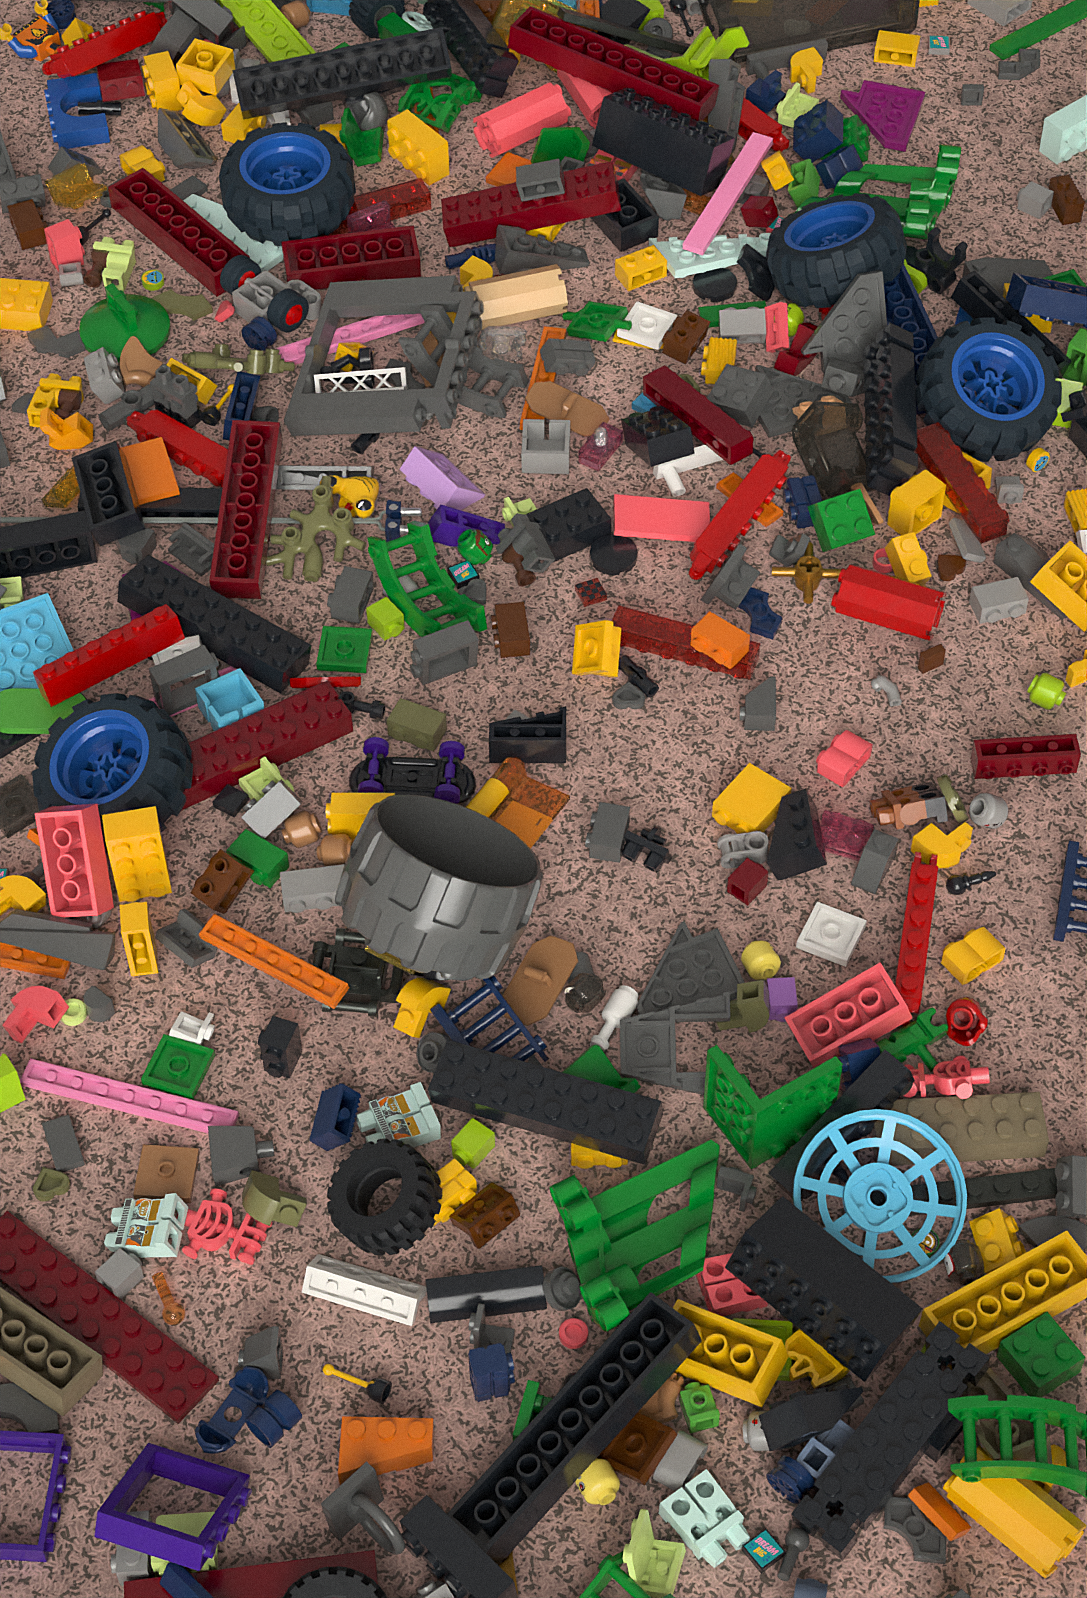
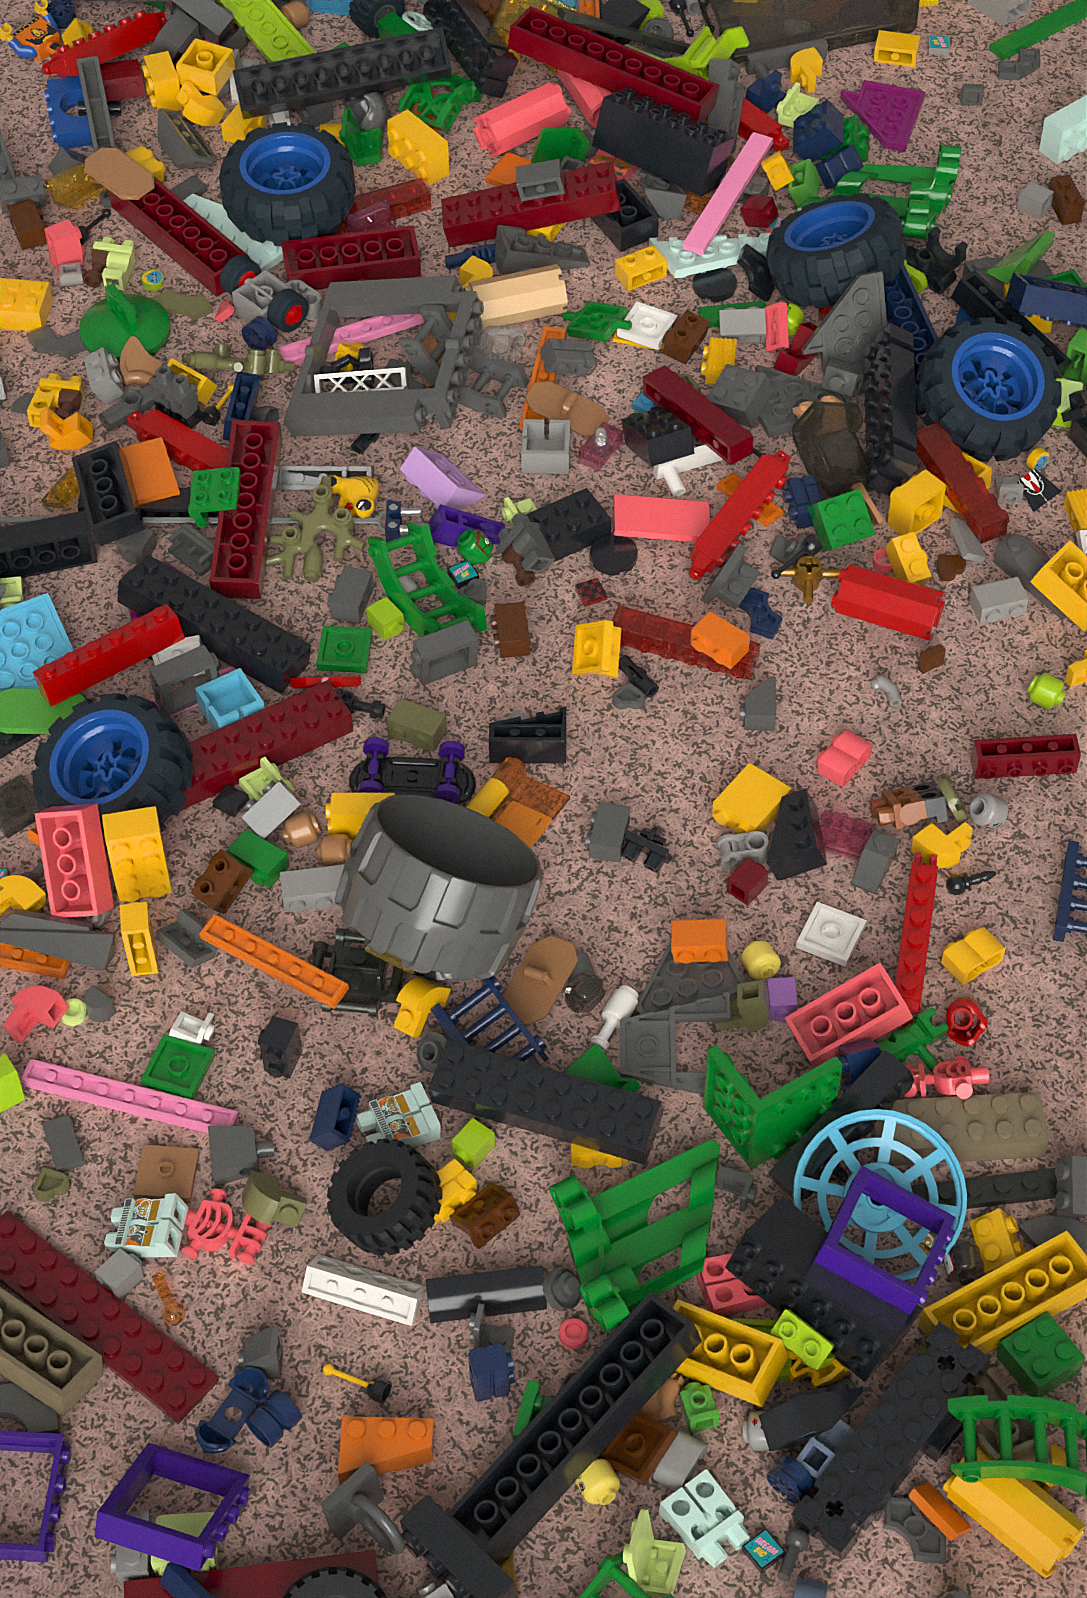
none -> dark grey brick [76,56,116,185]
none -> medium nougat shield [85,148,154,200]
none -> green bracket [188,467,241,527]
none -> orange brick [671,918,729,964]
none -> lime bracket [770,1309,835,1370]
none -> black hinge [771,534,823,579]
none -> dark purple window [814,1166,955,1315]
none -> bright green wedge [986,230,1055,285]
none -> black sticker [1017,469,1062,512]

